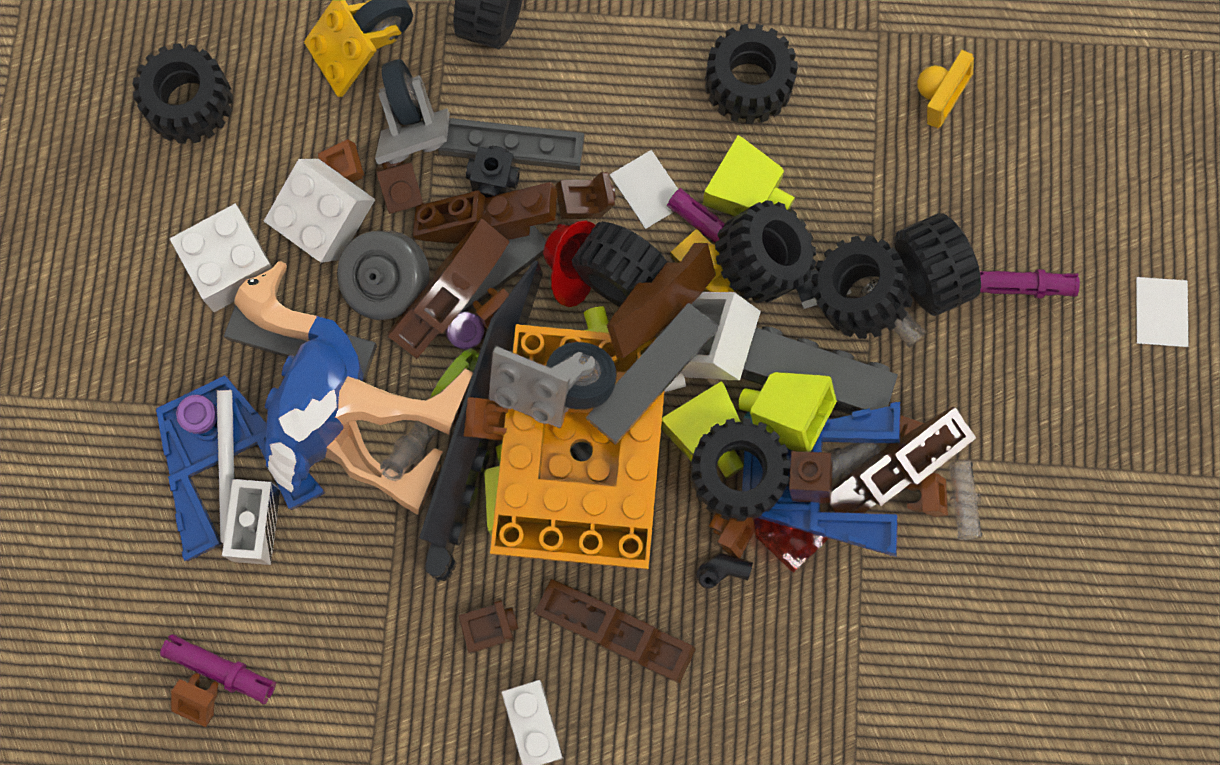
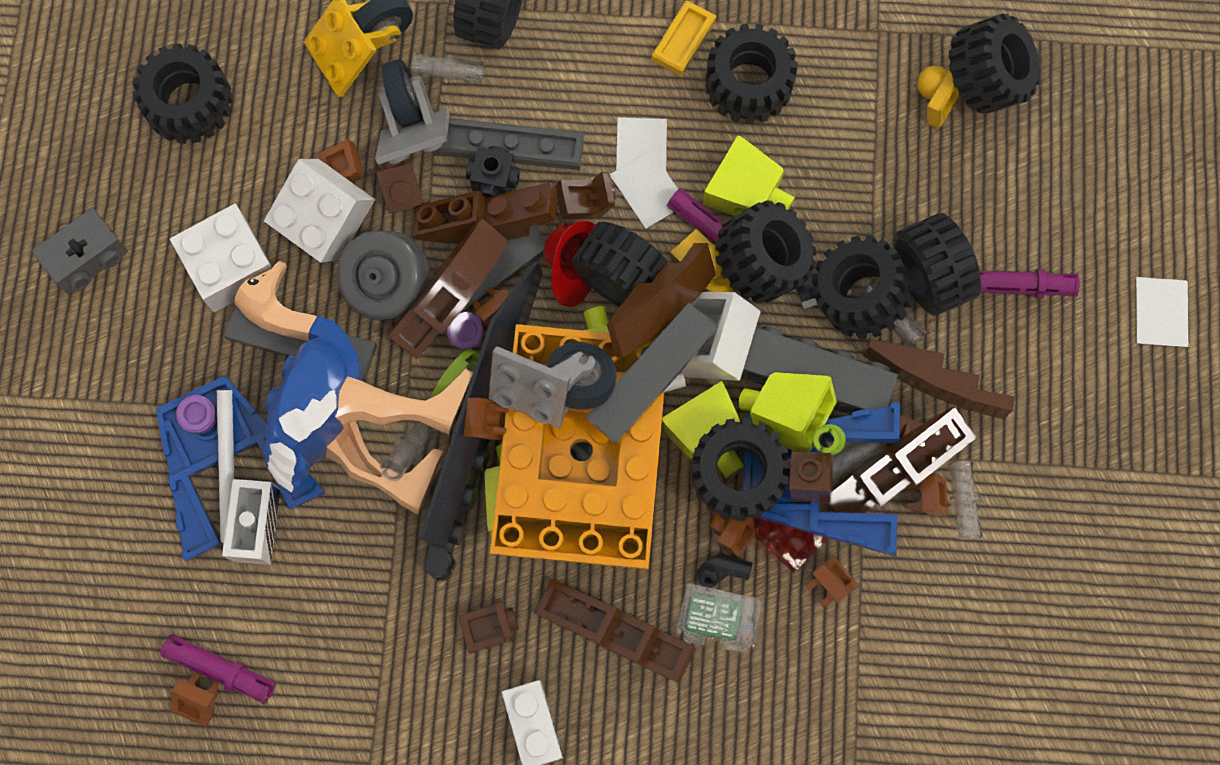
none -> dark grey brick [32,207,128,295]
none -> clear pin [411,52,485,84]
none -> white sticker [616,118,667,171]
none -> yellow tile [651,0,717,77]
none -> clear brick [676,583,763,654]
none -> dark orange tile [806,555,859,606]
none -> lime pin [813,424,846,455]
none -> reddish brown slope [863,339,1015,419]
none -> black tyre [949,13,1041,114]

